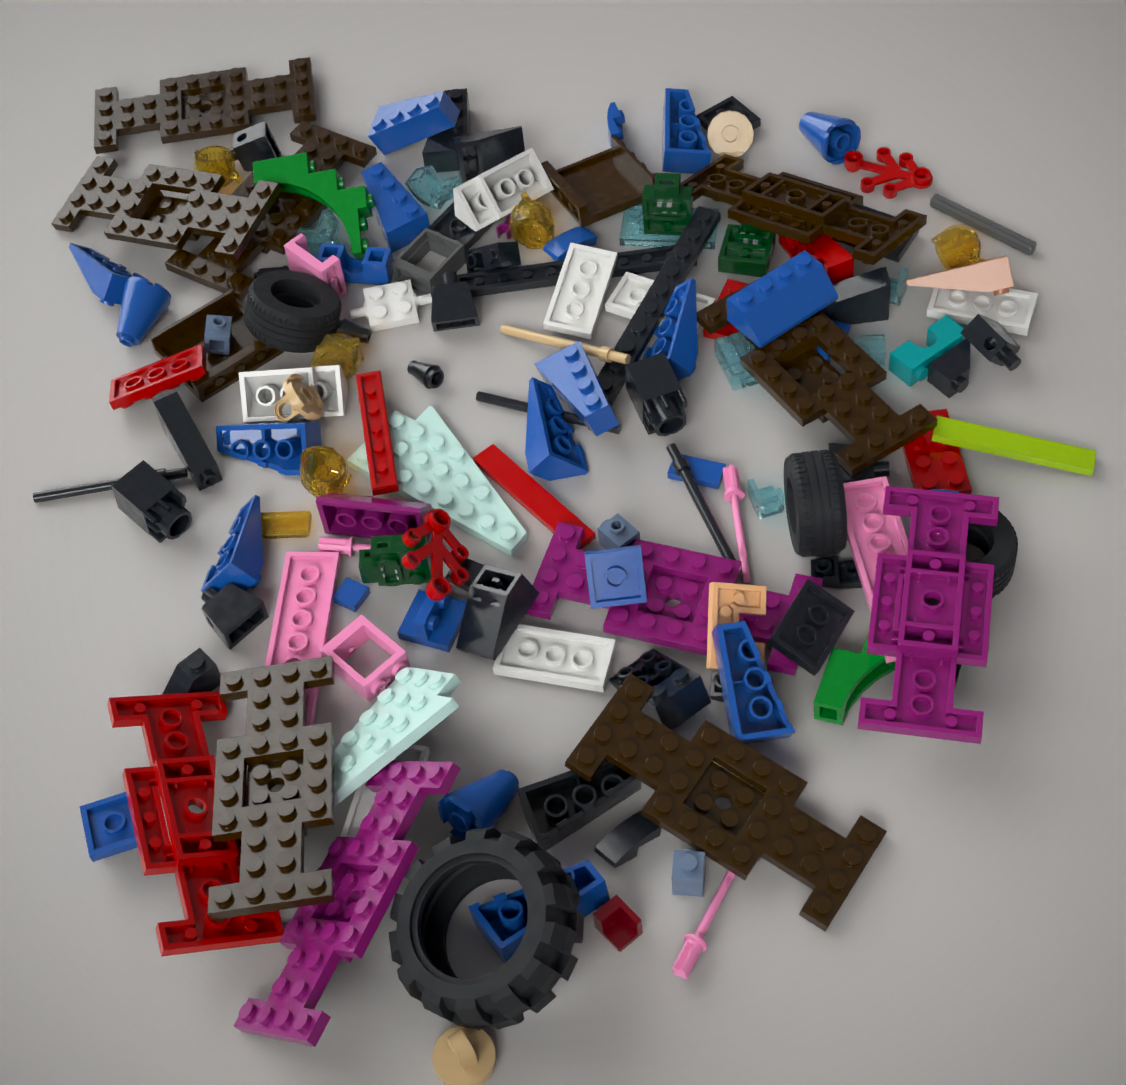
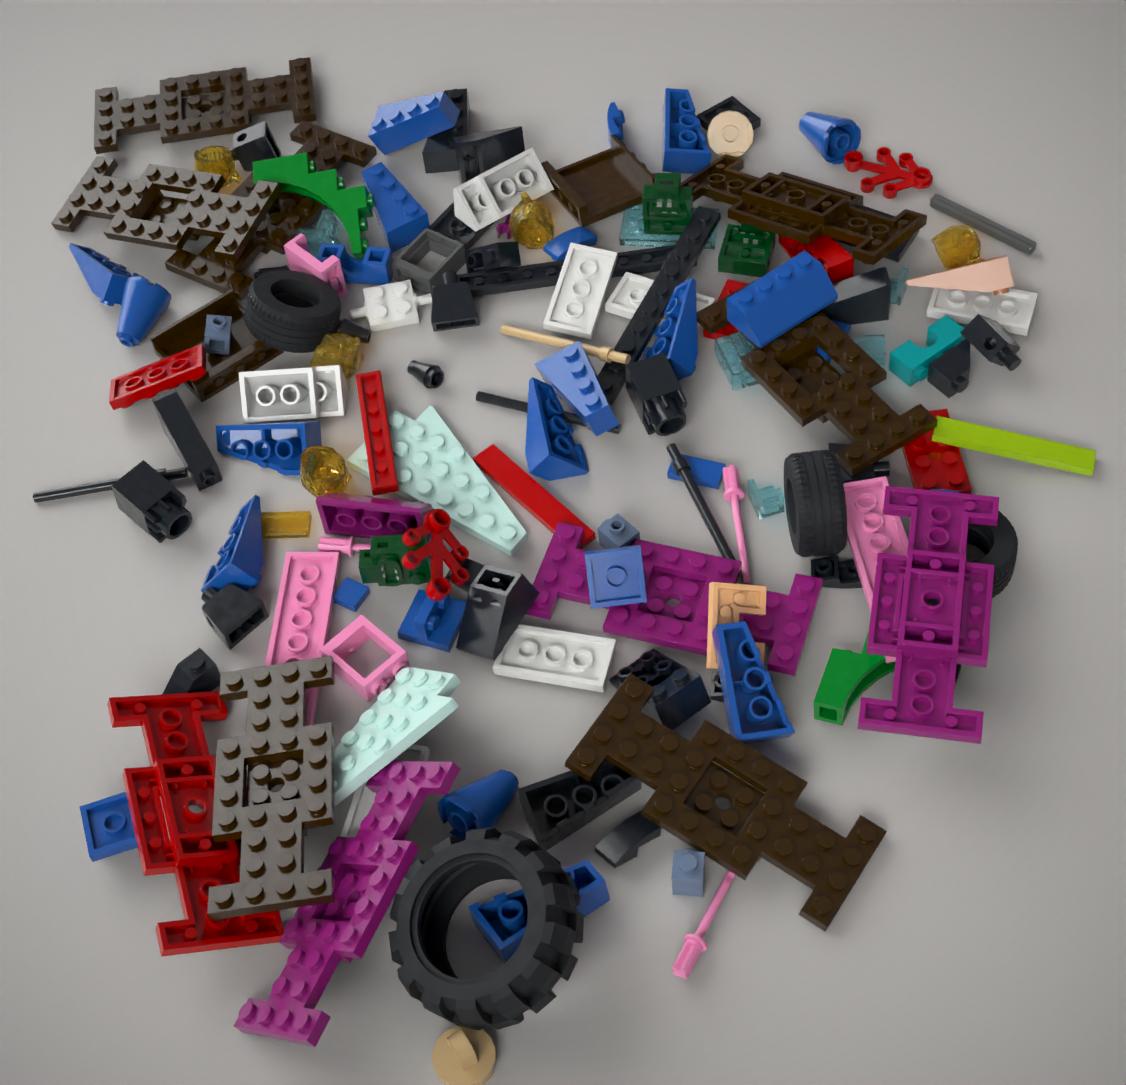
tan tile [274,373,325,422] -> none
clear light blue brick [405,165,463,209] -> none
dark red panel [593,894,643,952] -> none
black plate [767,579,855,676] -> none

